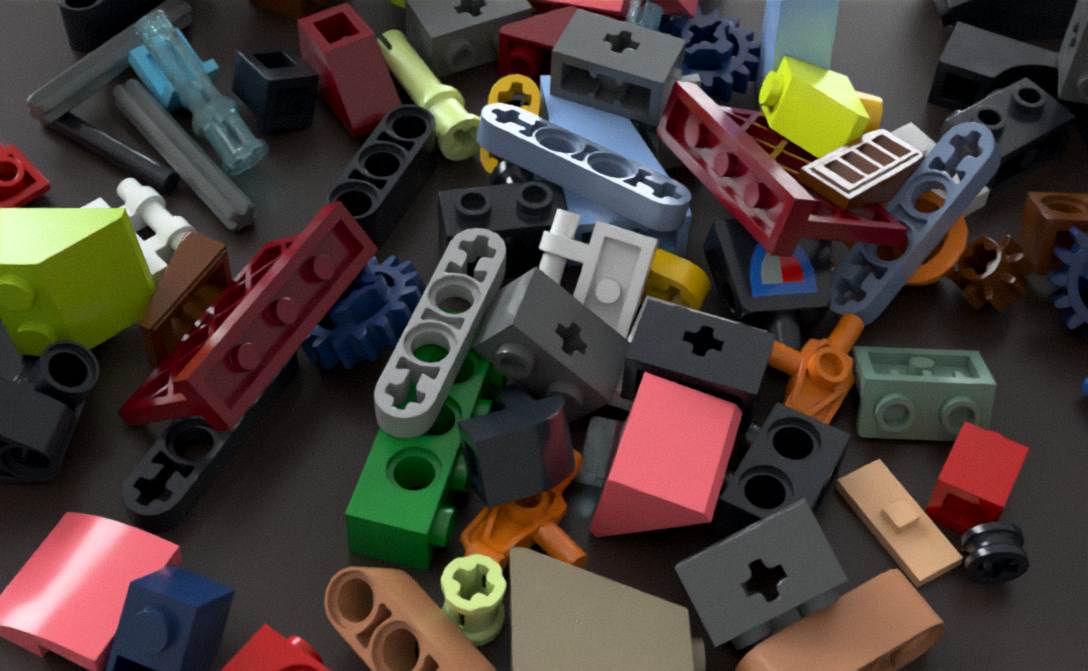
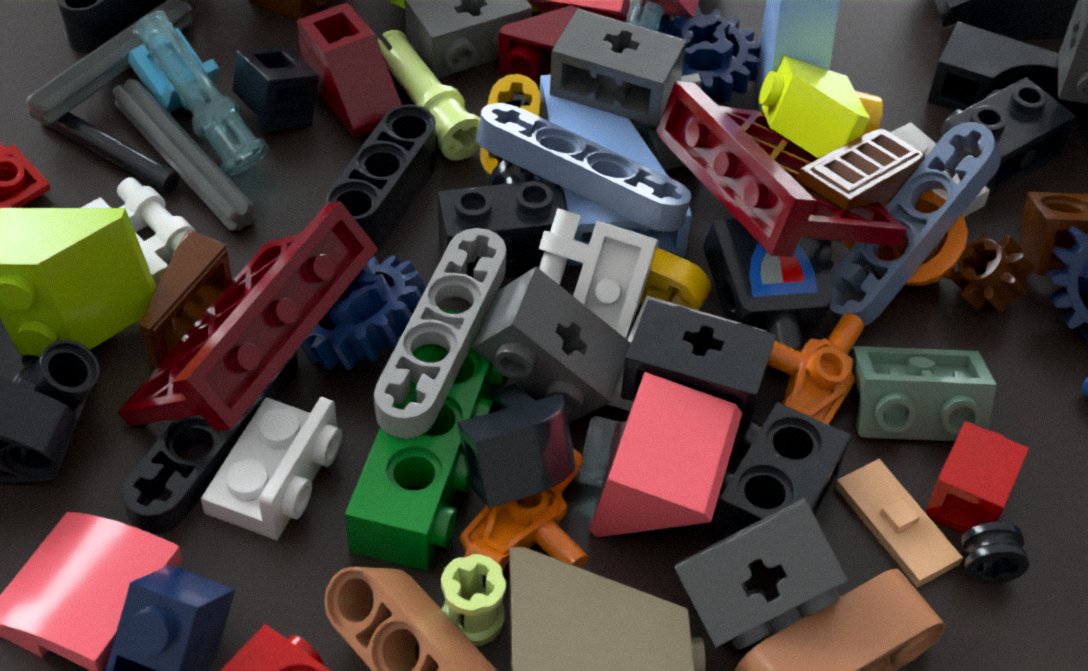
none -> white bracket [201,397,342,540]

